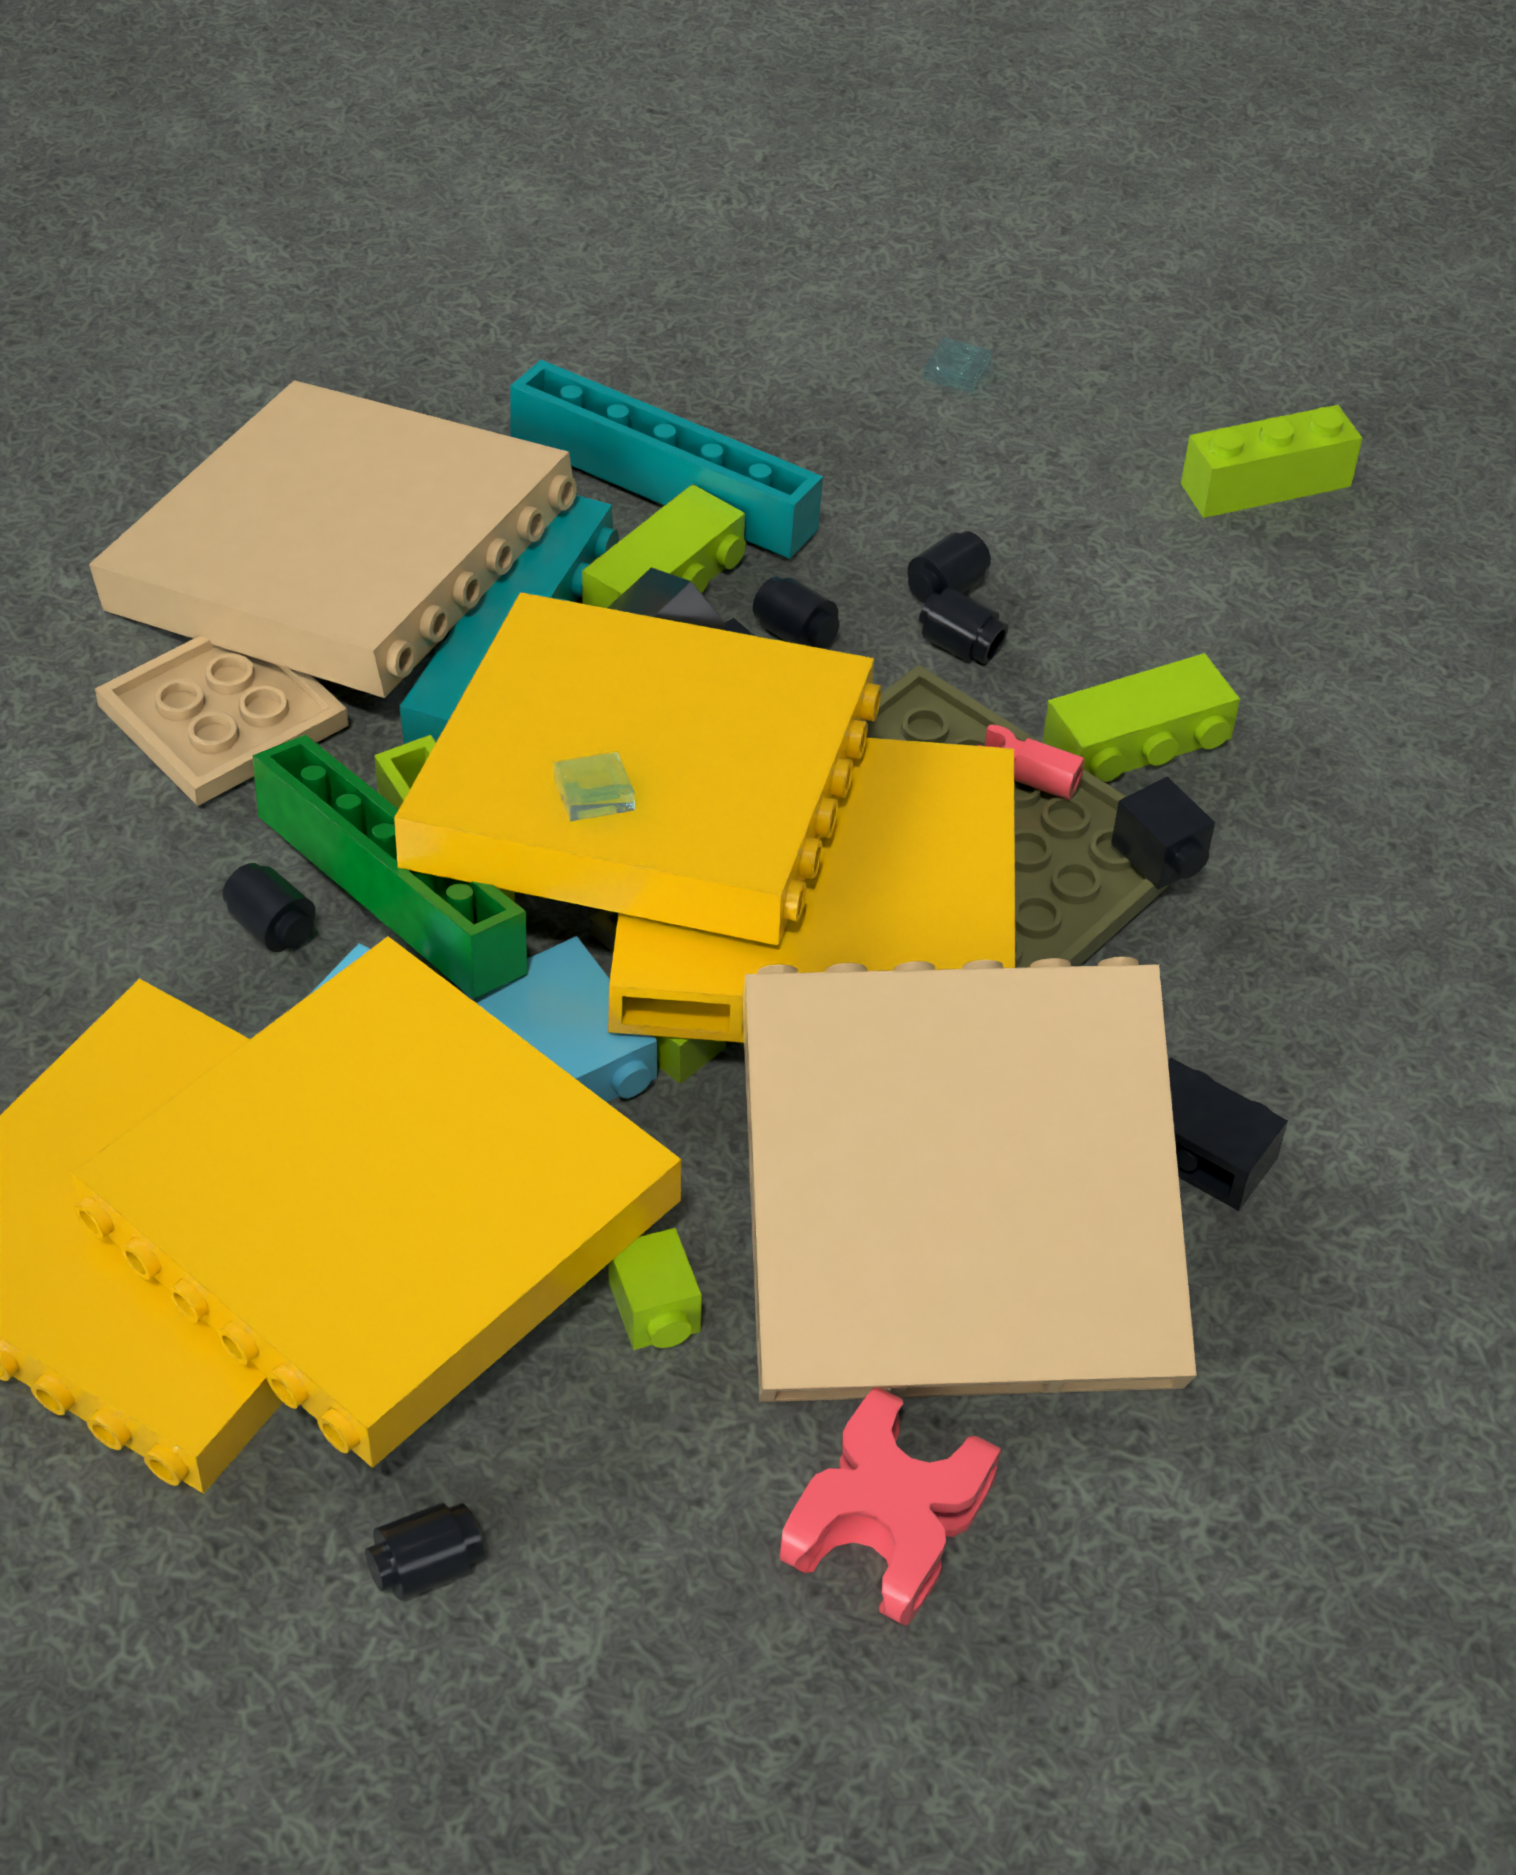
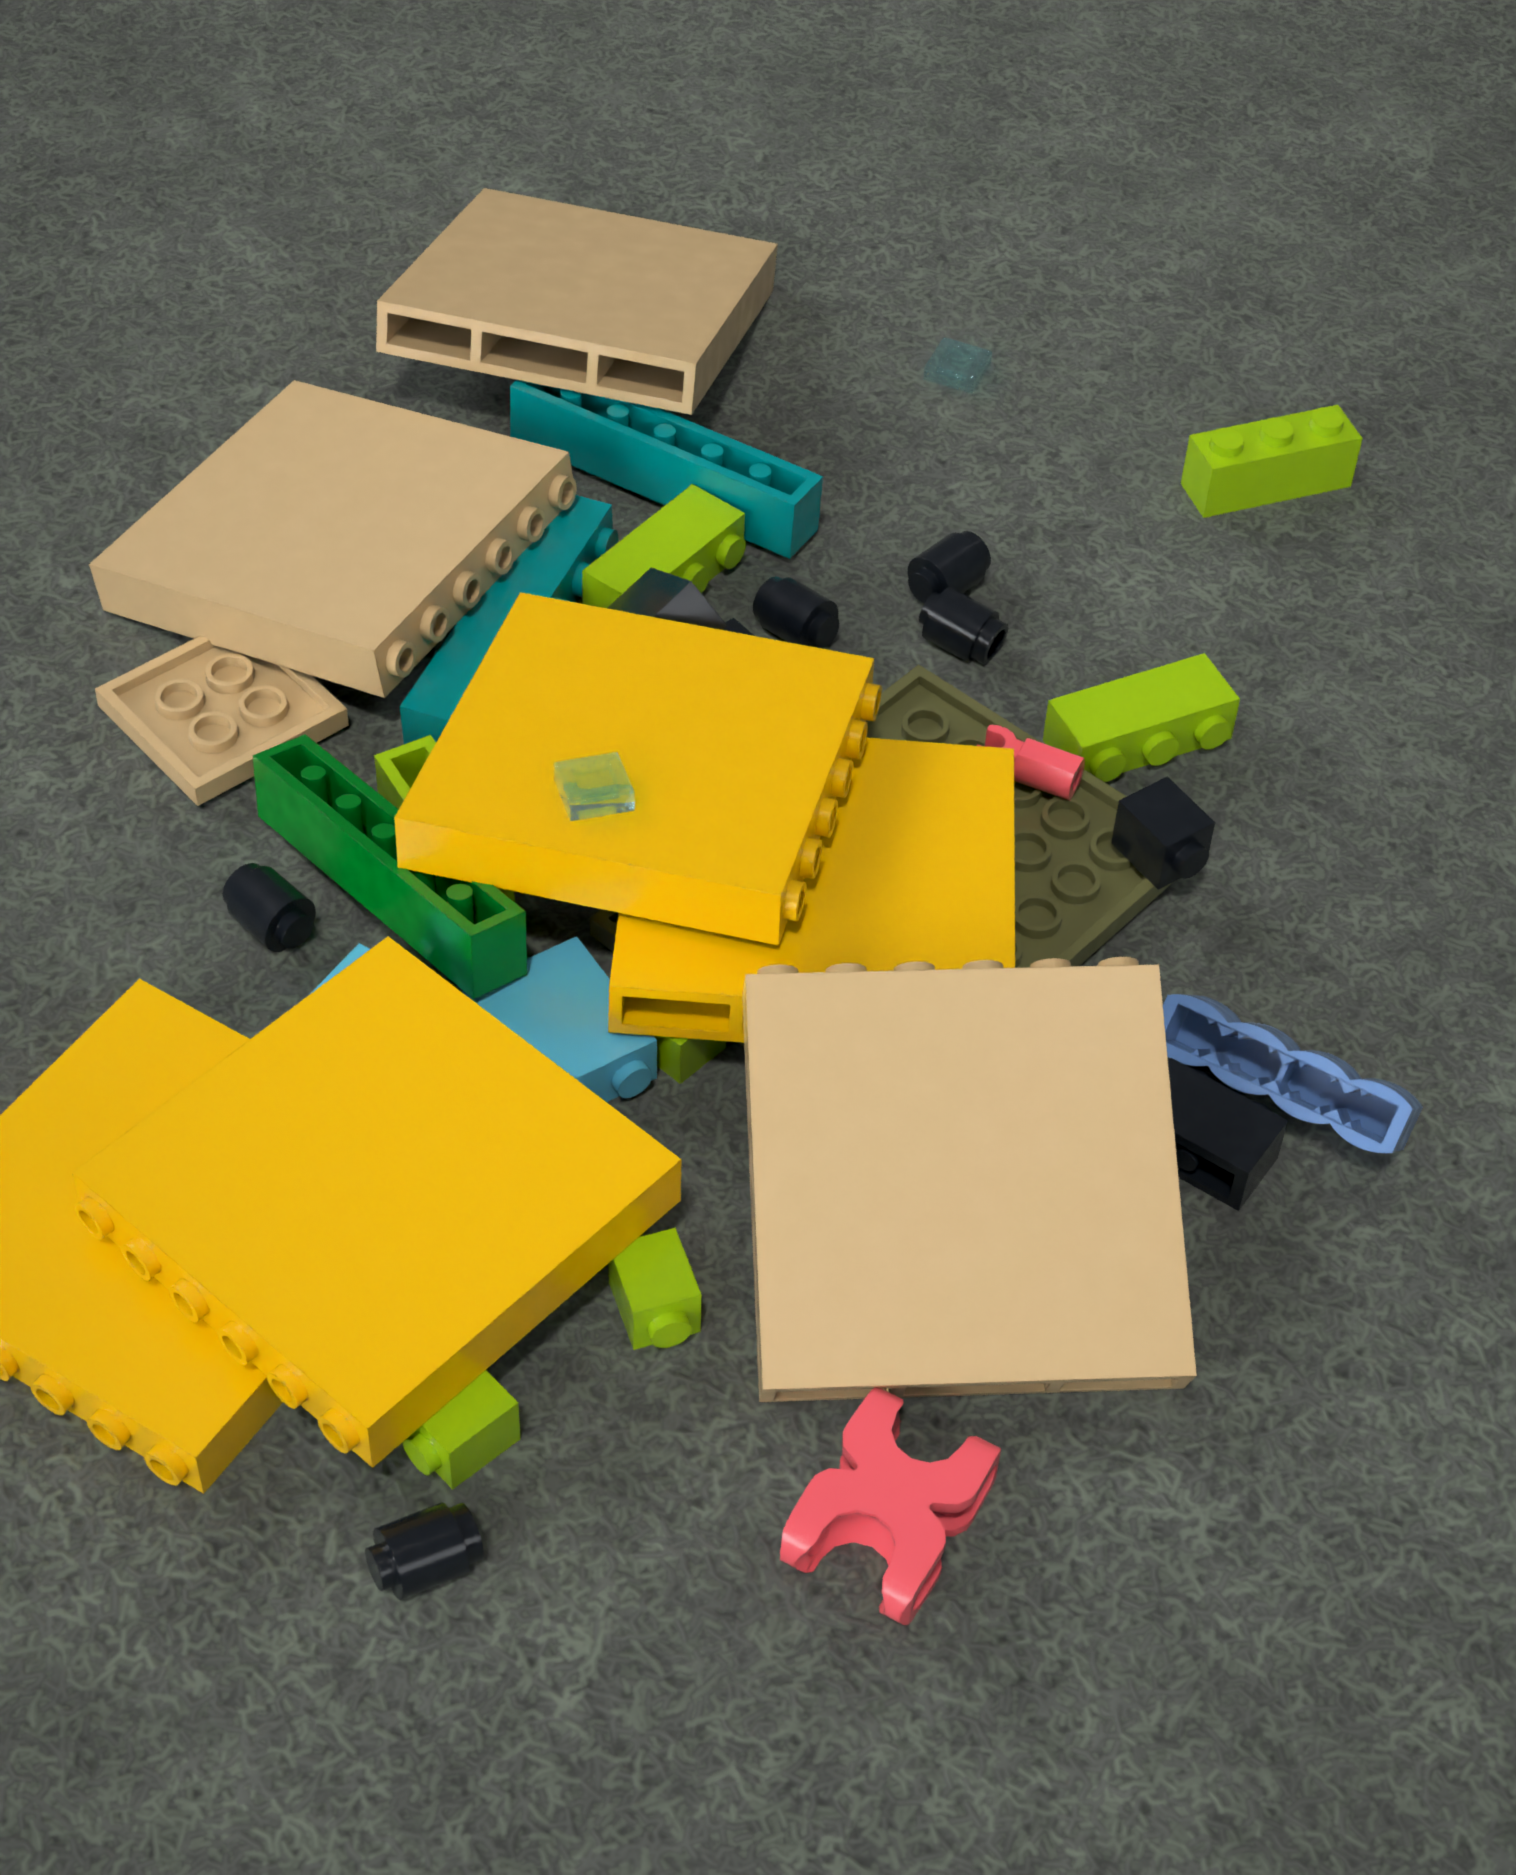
none -> tan brick [376,188,778,415]
none -> lime brick [402,1370,521,1490]
none -> medium blue brick [1163,994,1423,1153]

